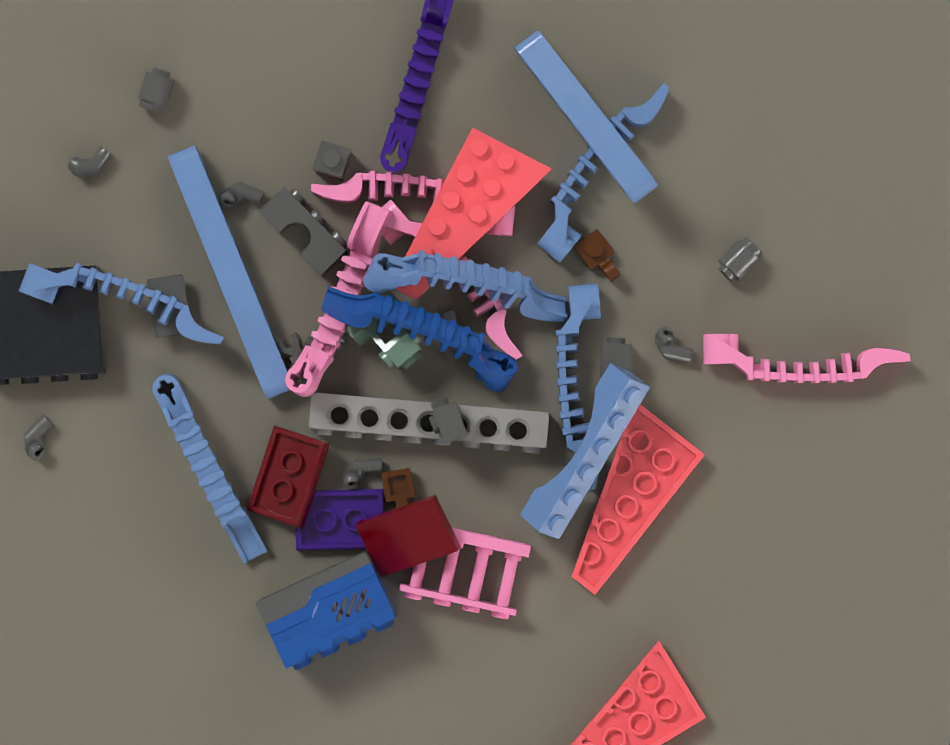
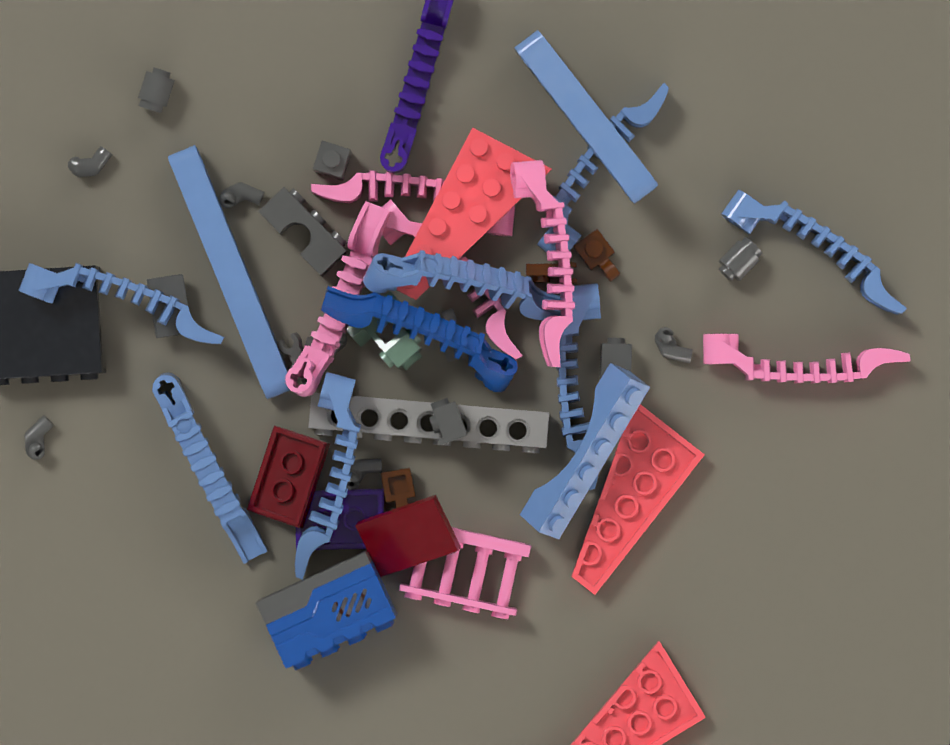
none -> medium blue piece [295,372,362,580]
none -> bright pink piece [510,160,575,367]
none -> reddish brown plate [526,262,577,284]
none -> medium blue piece [721,190,907,315]

